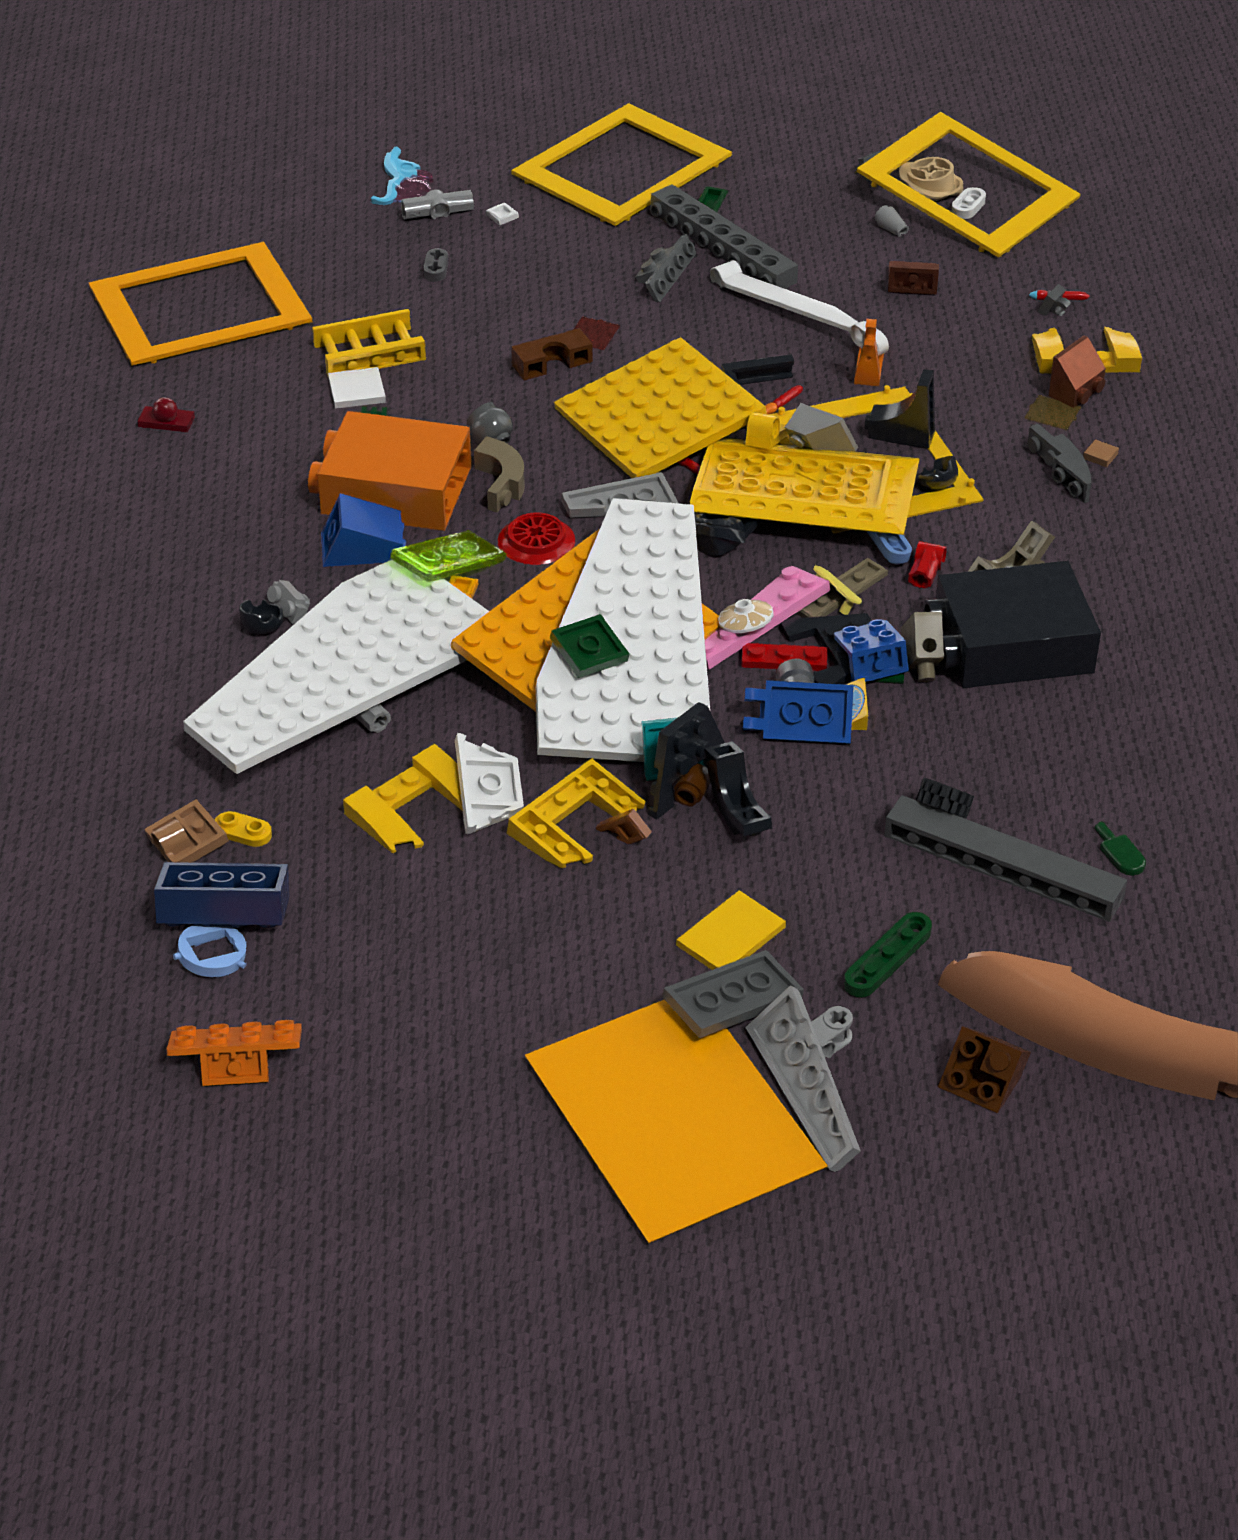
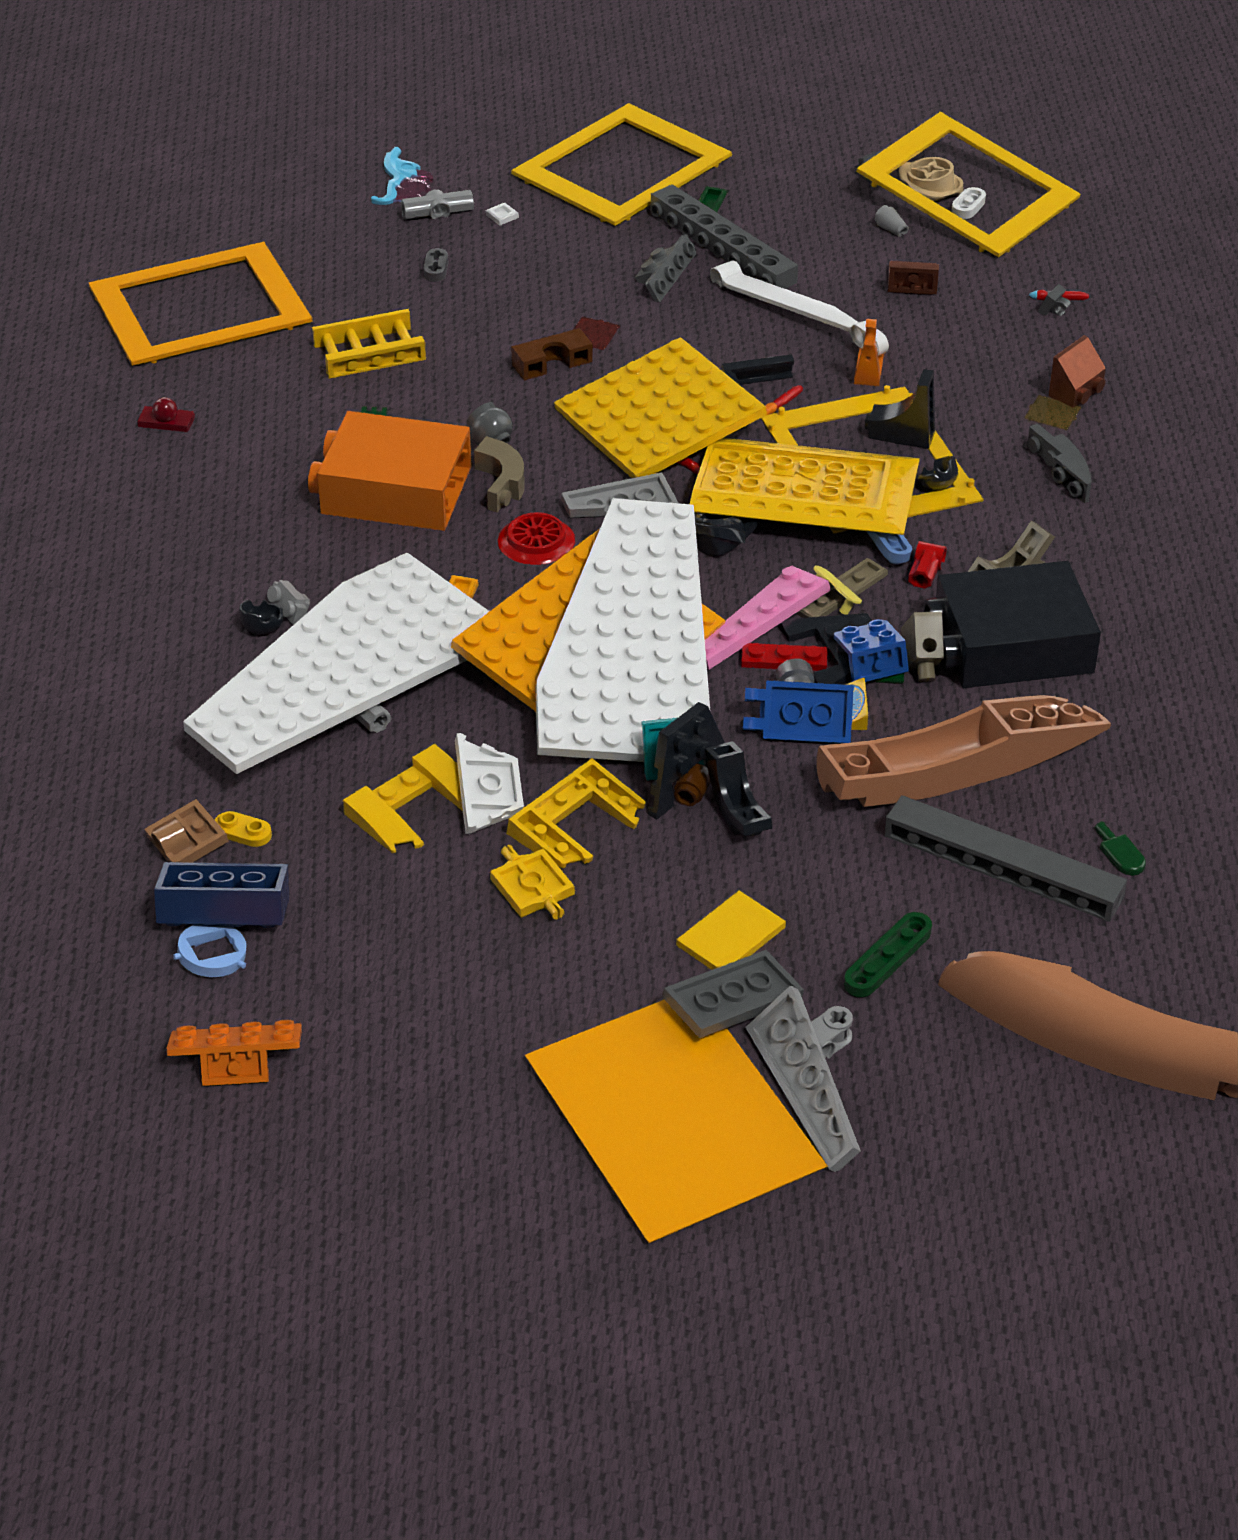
blue slope [321,493,406,567] -> none
white tile [328,367,386,409] -> none
clear neon green tile [390,530,506,582] -> none
dark green tile [550,614,630,679] -> none
dark orange tile [595,809,652,844] -> none
dish [718,599,774,633] -> none
yellow plate [745,412,788,450] -> none
light grey slope [784,403,858,451] -> none
black tyre [915,777,975,819] -> none
reddish brown slope [938,1026,1031,1113] -> none
yellow wedge [1032,327,1142,373] -> none
medium nougat tile [1083,440,1119,467] -> none
none -> yellow plate [490,845,575,920]
none -> nougat slope [817,695,1111,807]

